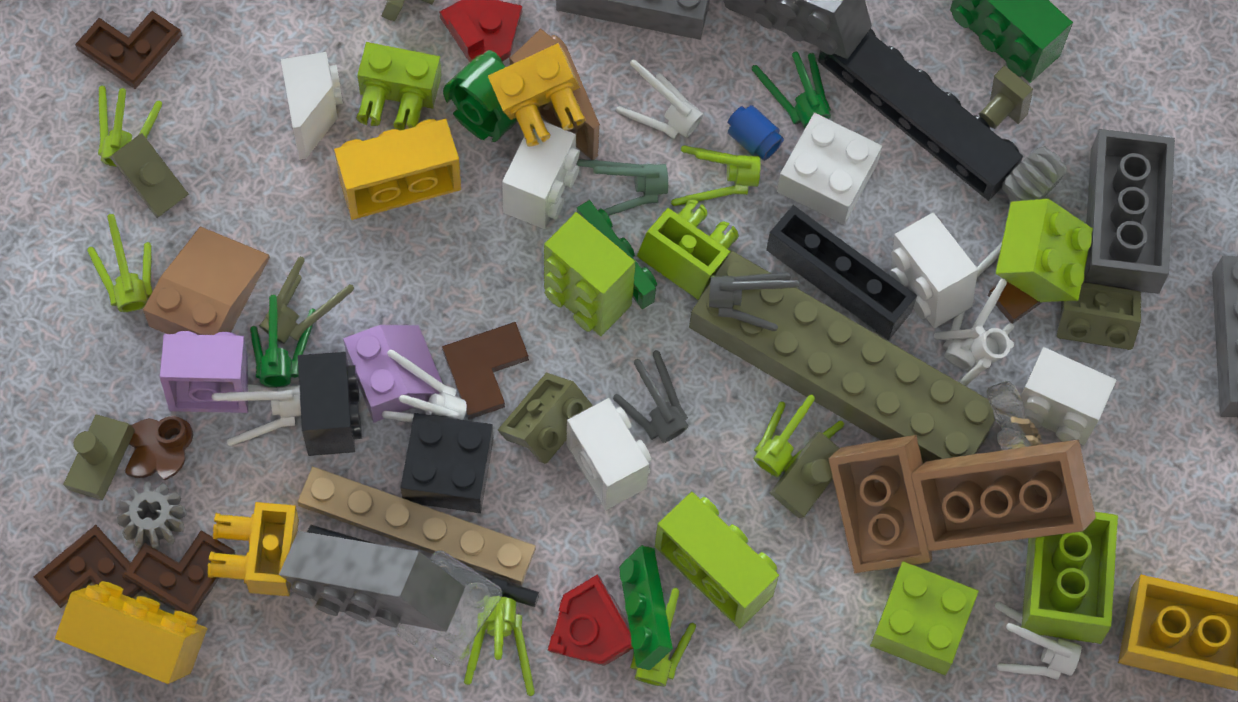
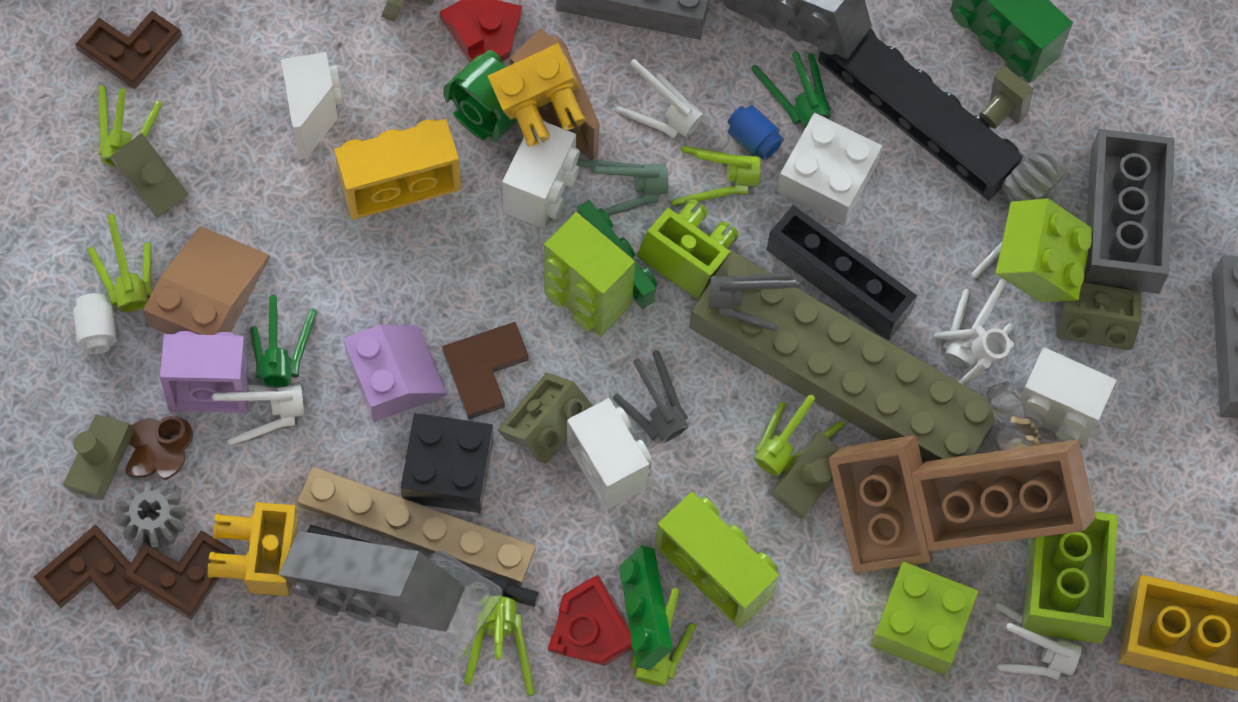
yellow brick [54,581,207,684] -> none
olive plant [259,256,354,344] -> none
black brick [298,352,362,456] -> none
lime brick [356,42,442,131] -> none
white plant [382,350,467,423] -> none
white brick [890,212,978,329] -> none
reddish brown tile [988,281,1042,324] -> none
none -> white brick [73,293,117,354]

